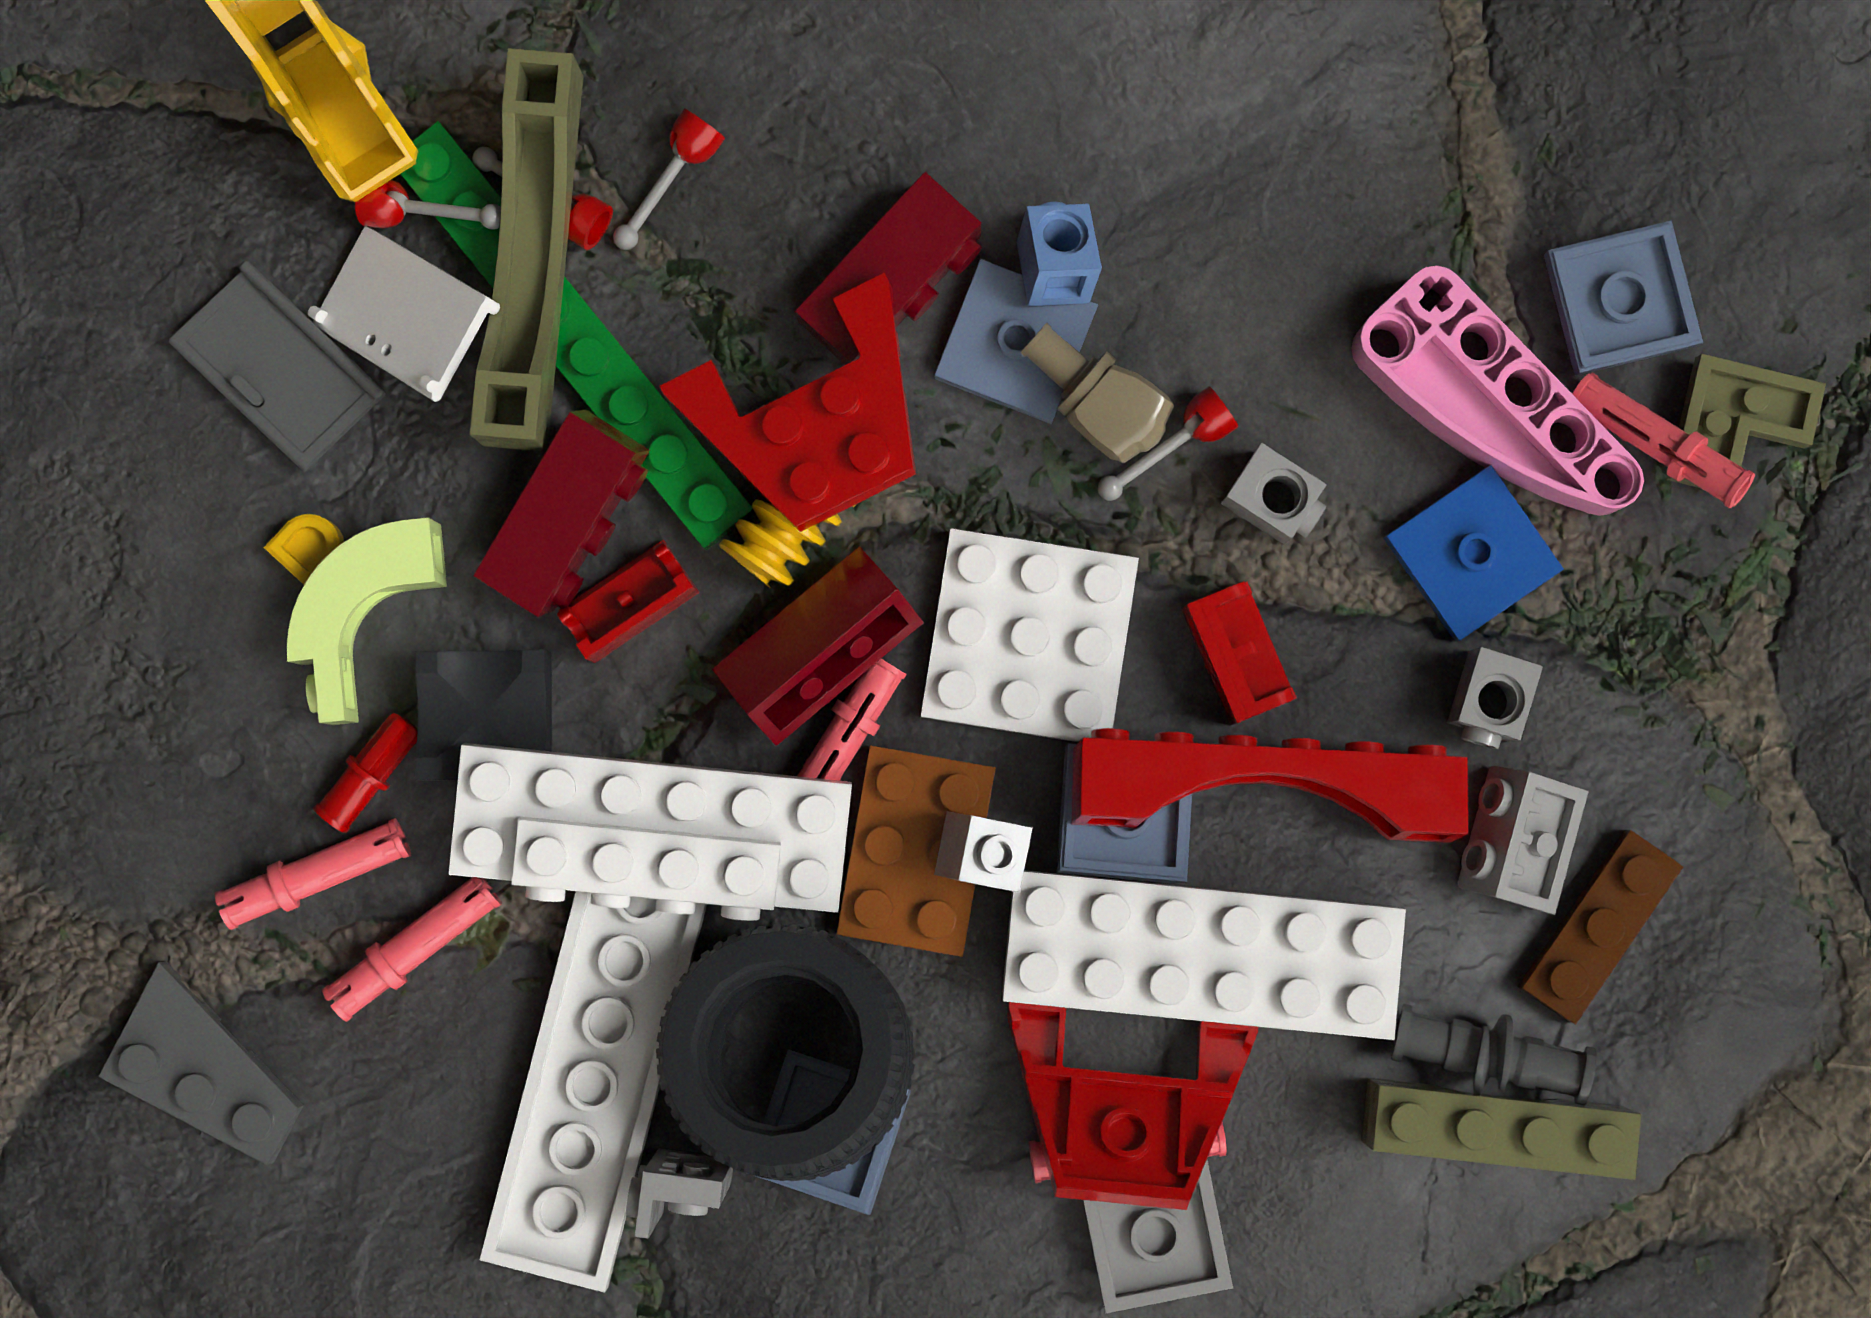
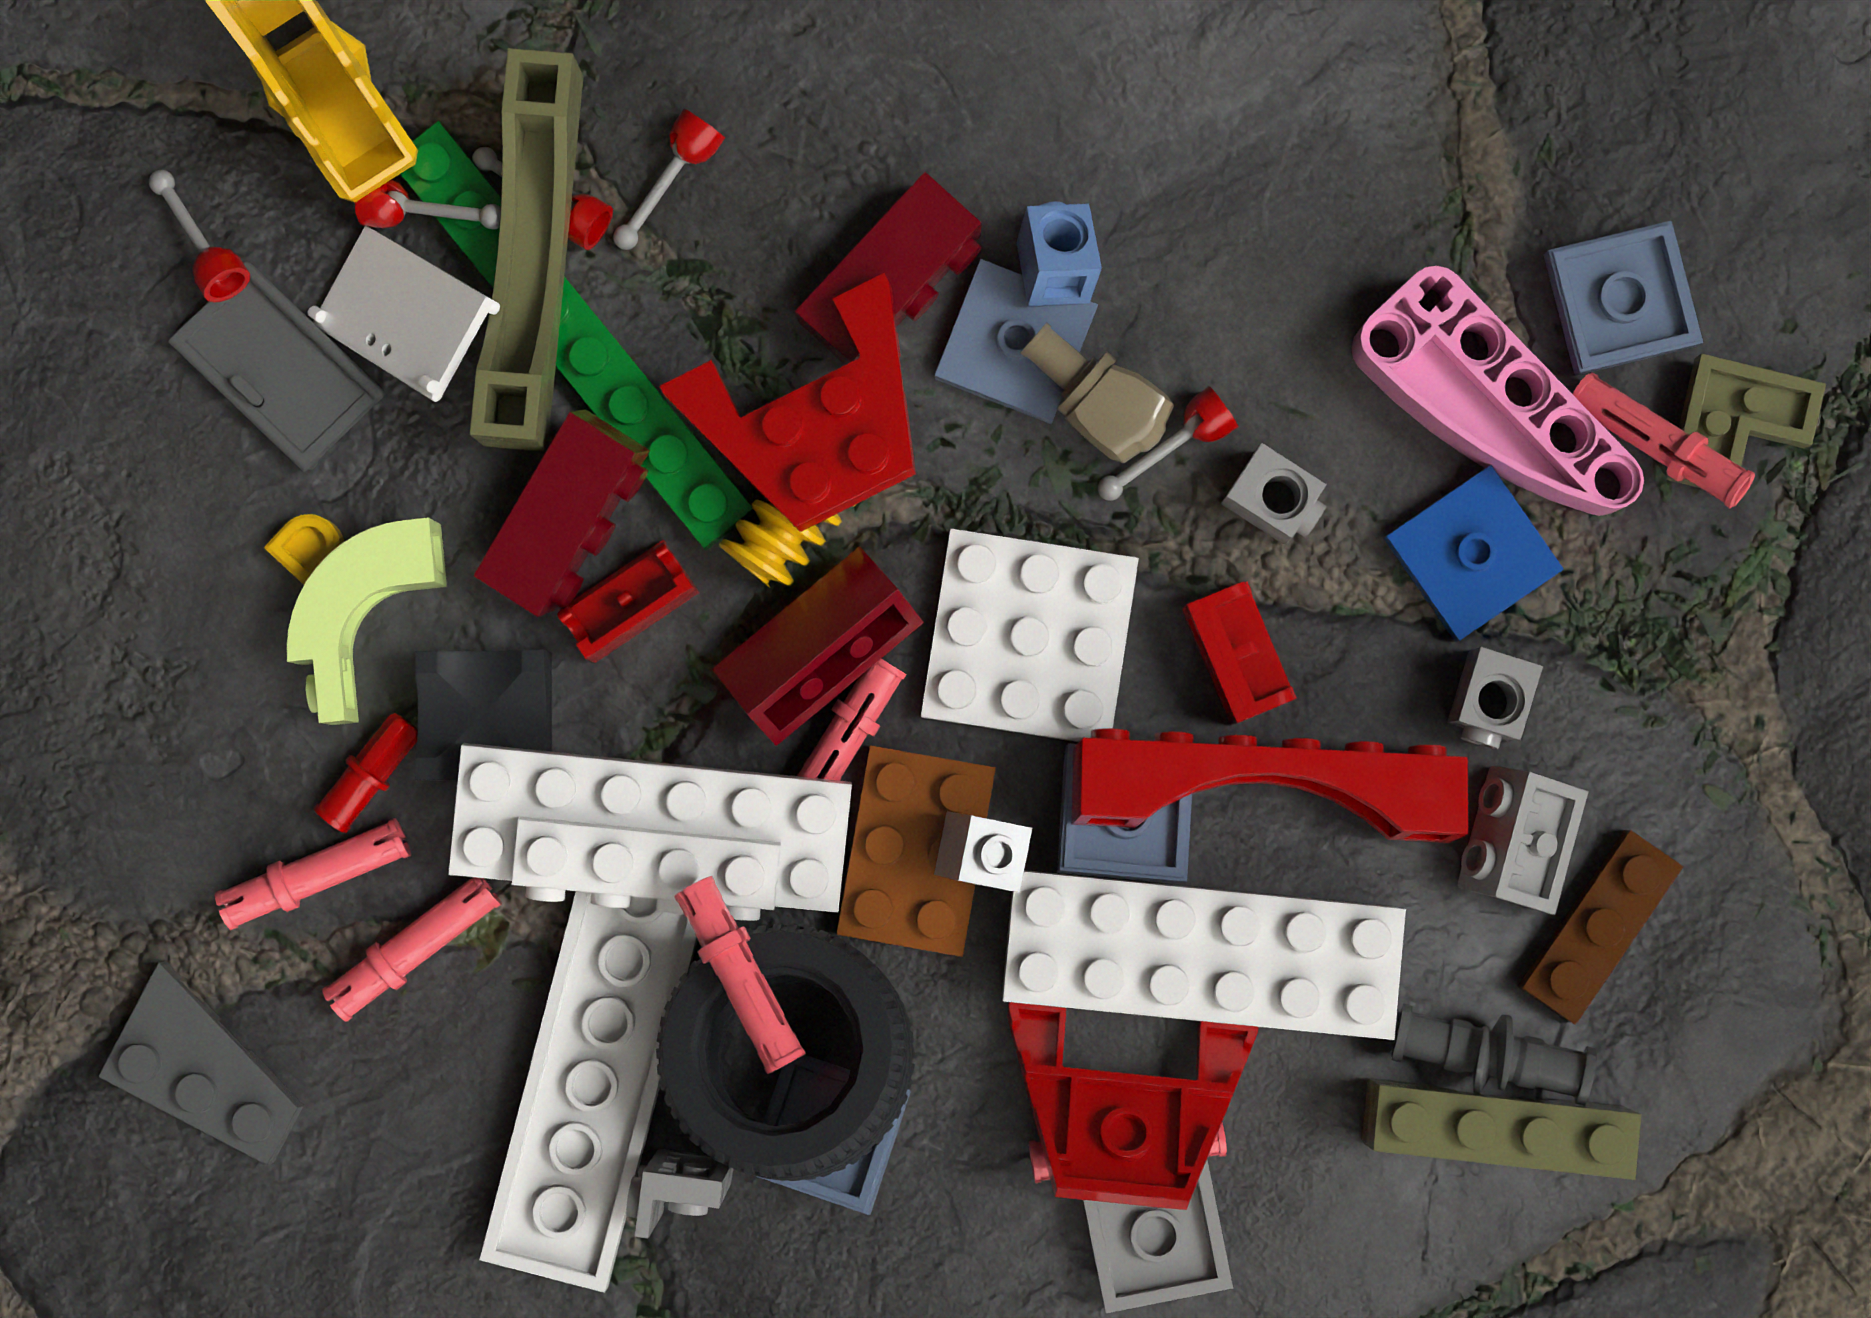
none -> red hinge [149,170,250,302]
none -> coral pin [674,876,806,1074]

